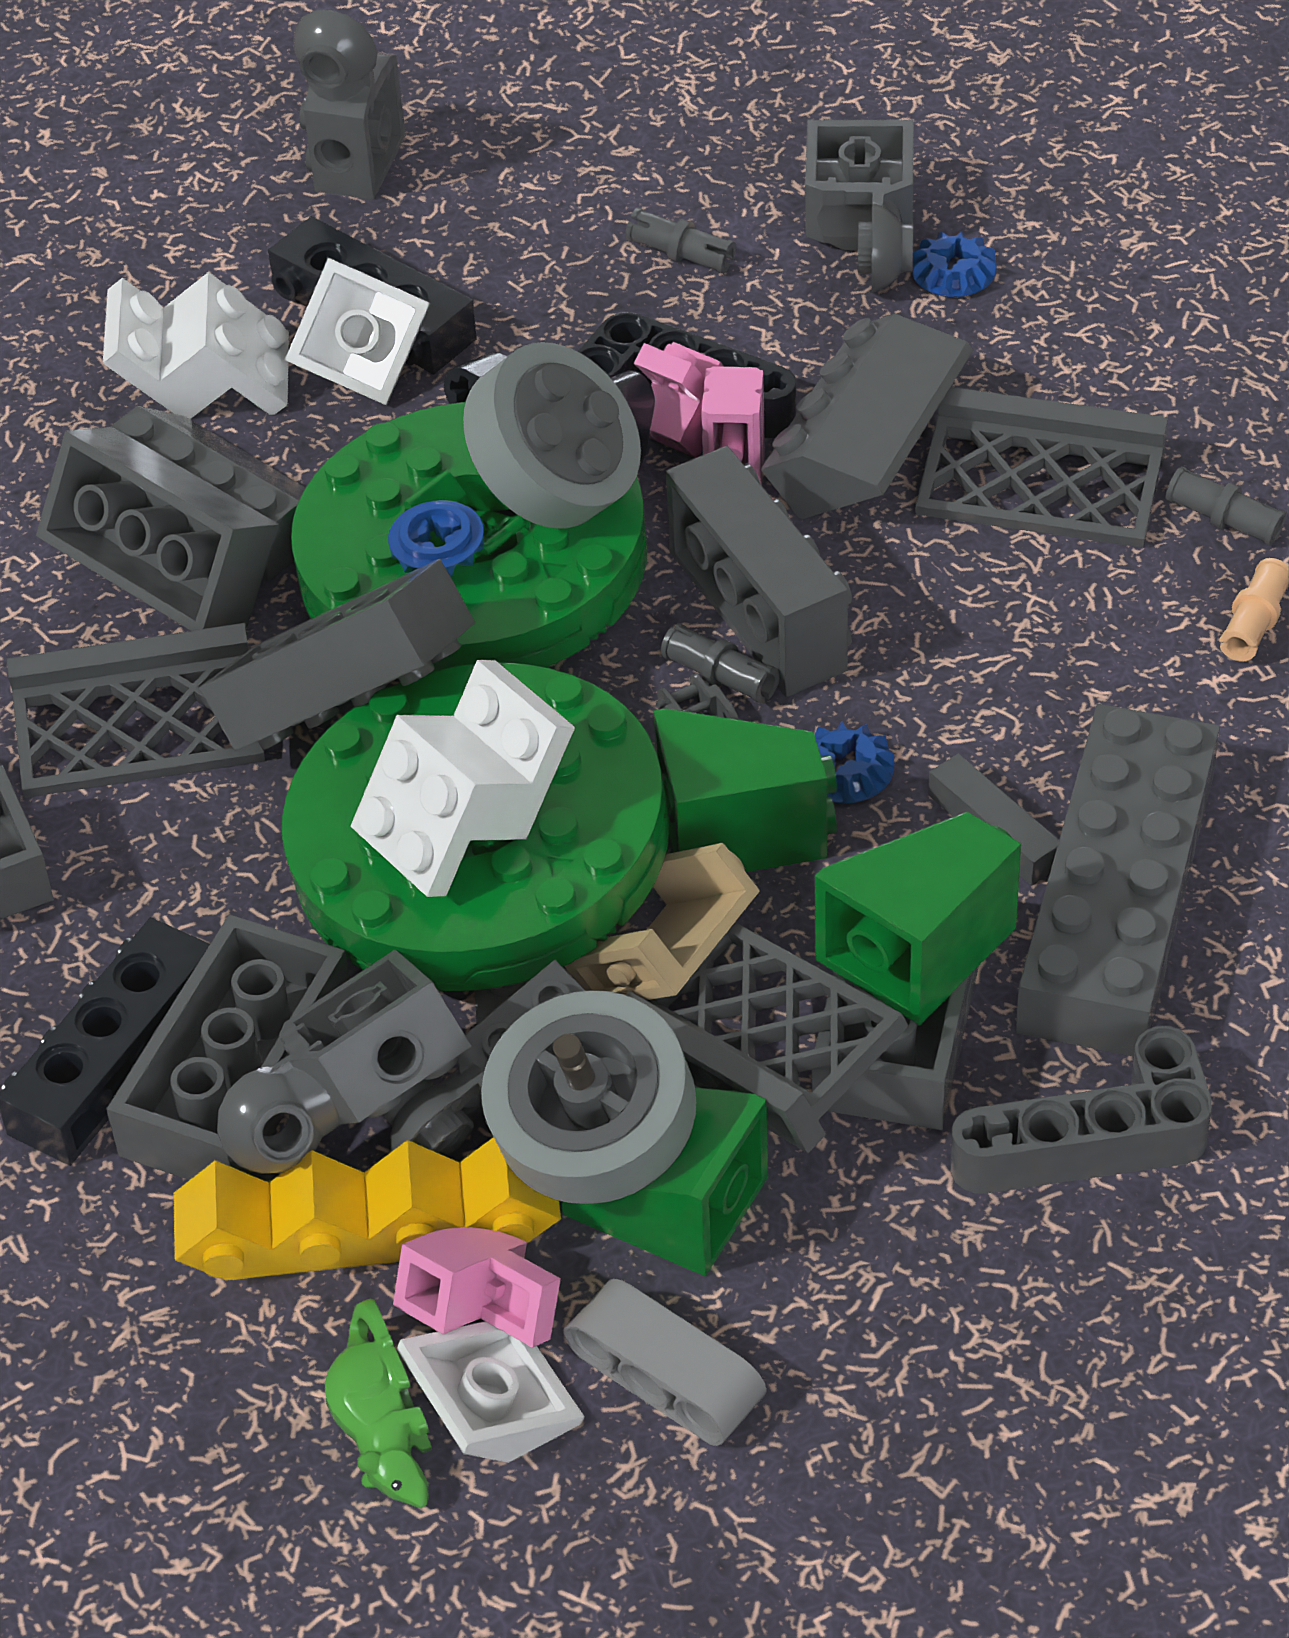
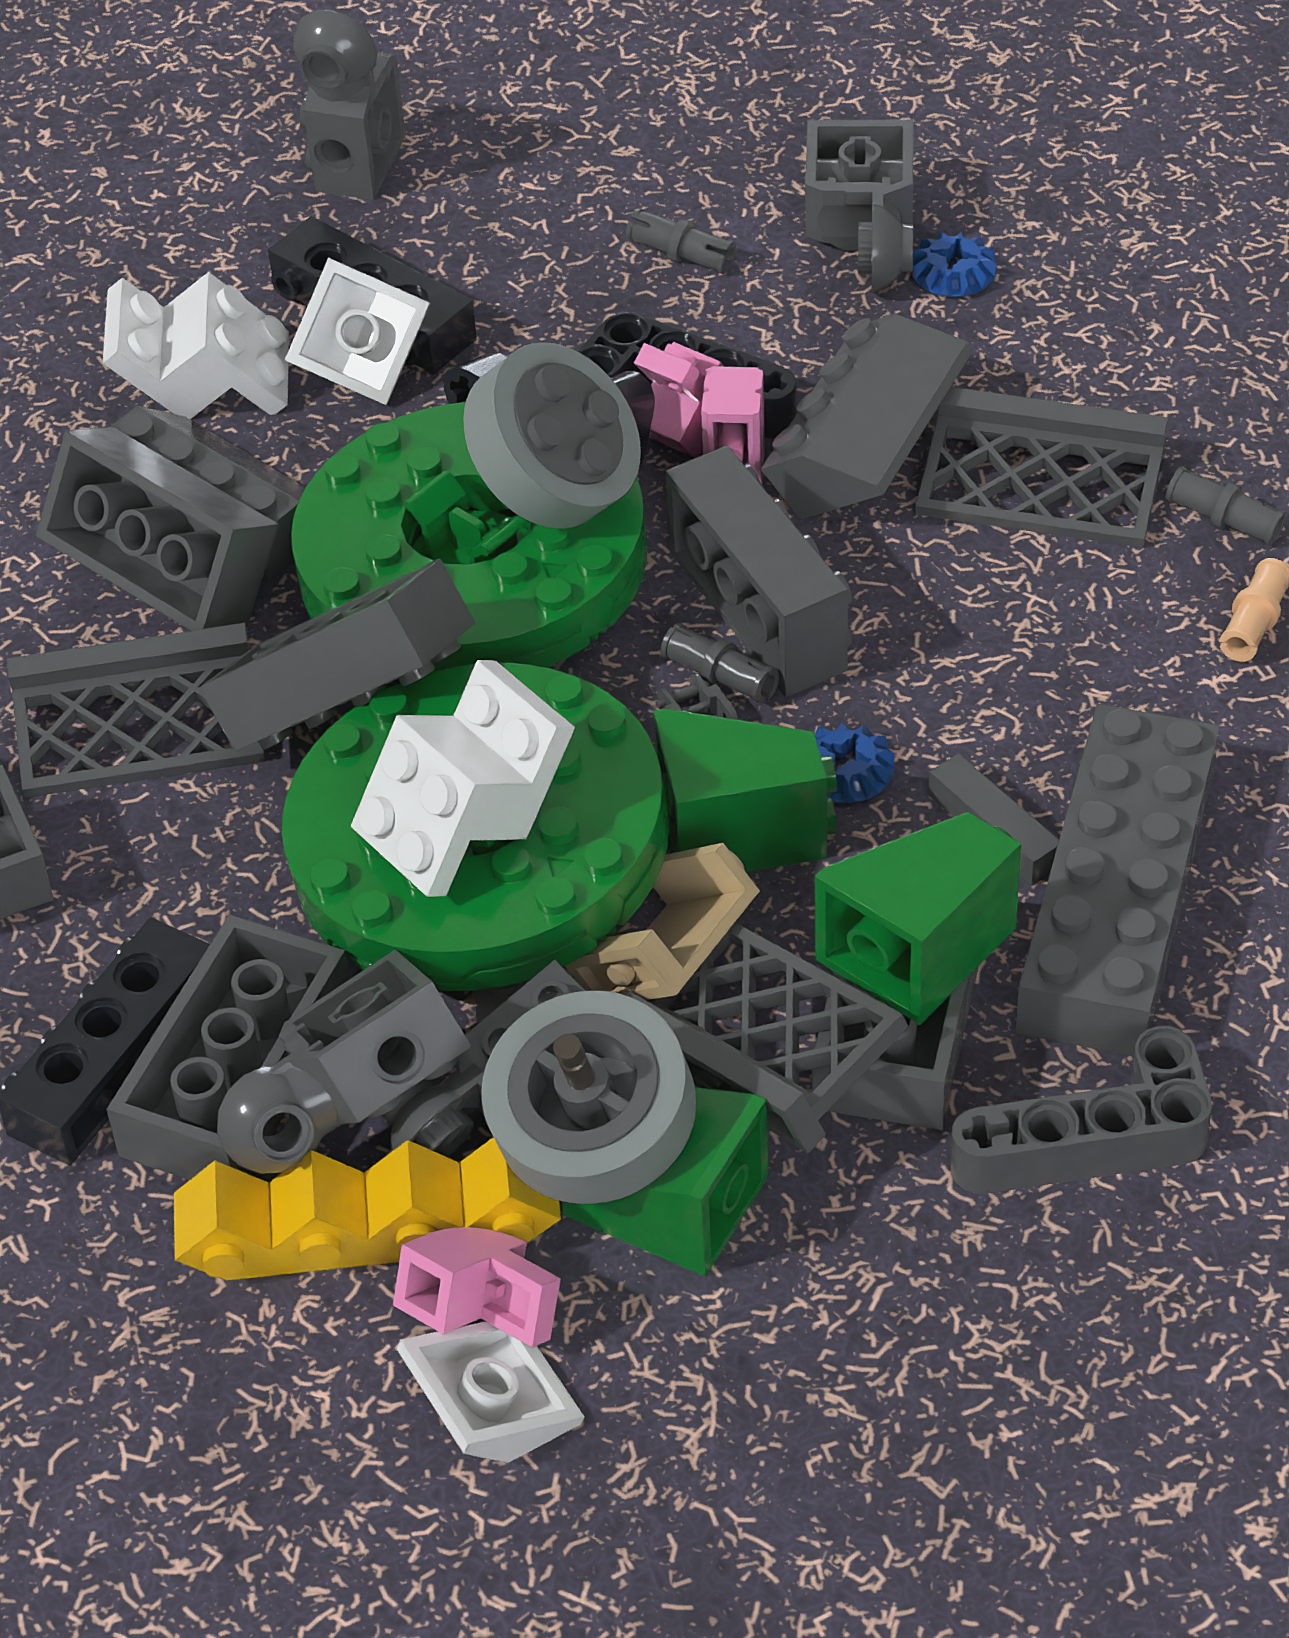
bright green animal [325,1299,432,1509] -> none
blue gear [388,500,484,577] -> none
light grey beam [564,1279,767,1446] -> none

